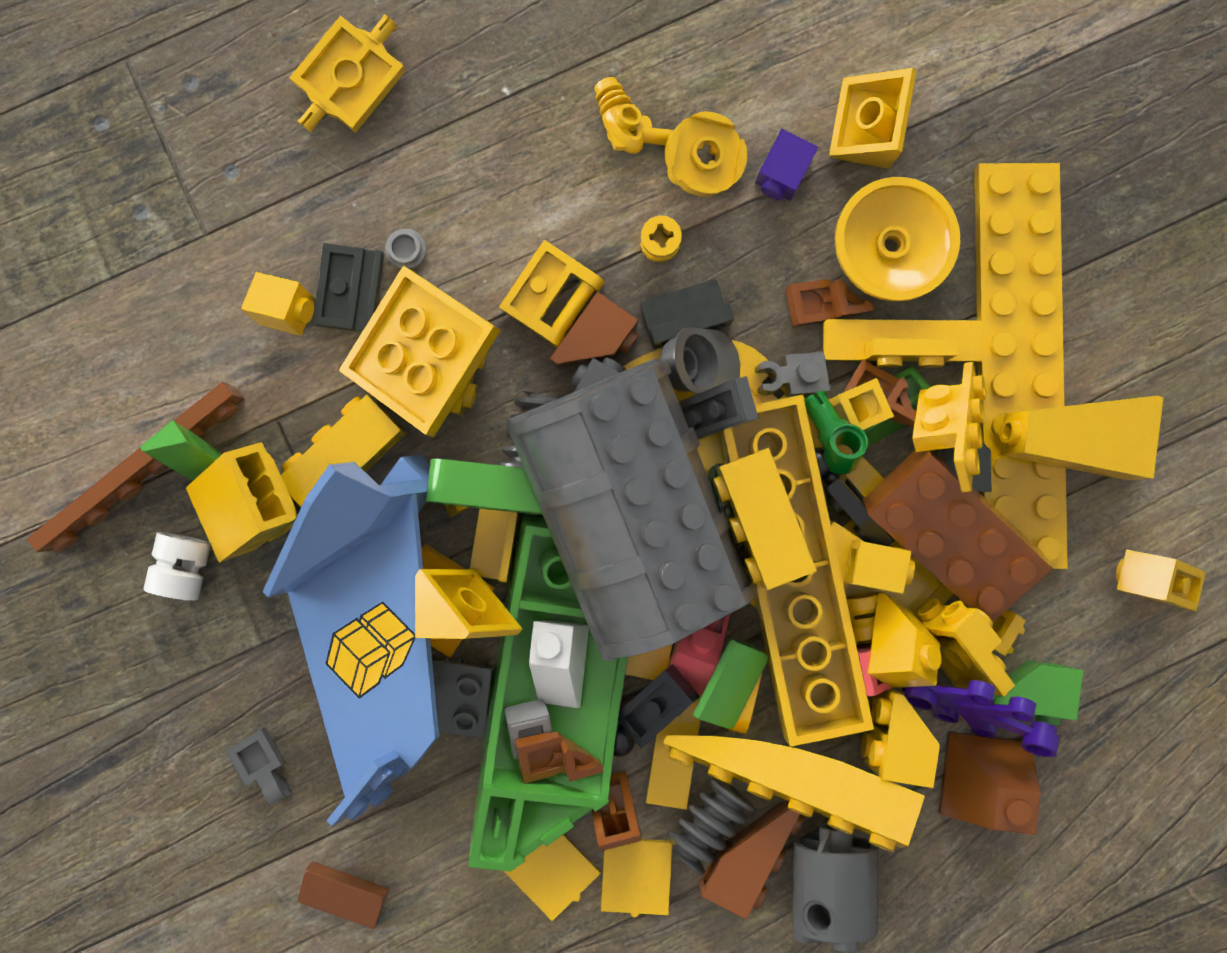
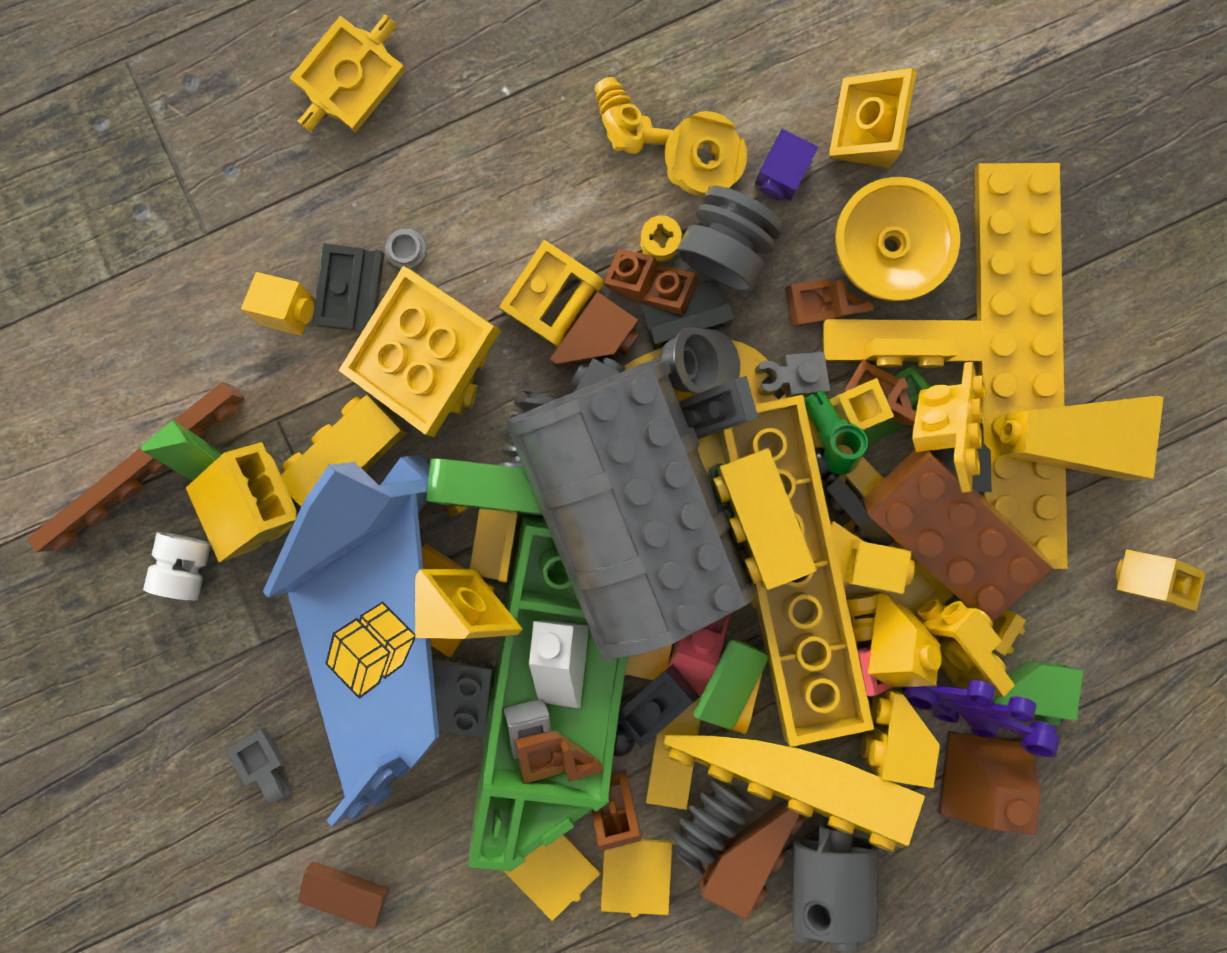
none -> dark orange slope [603,248,699,316]
none -> dark grey wheel [676,186,785,292]

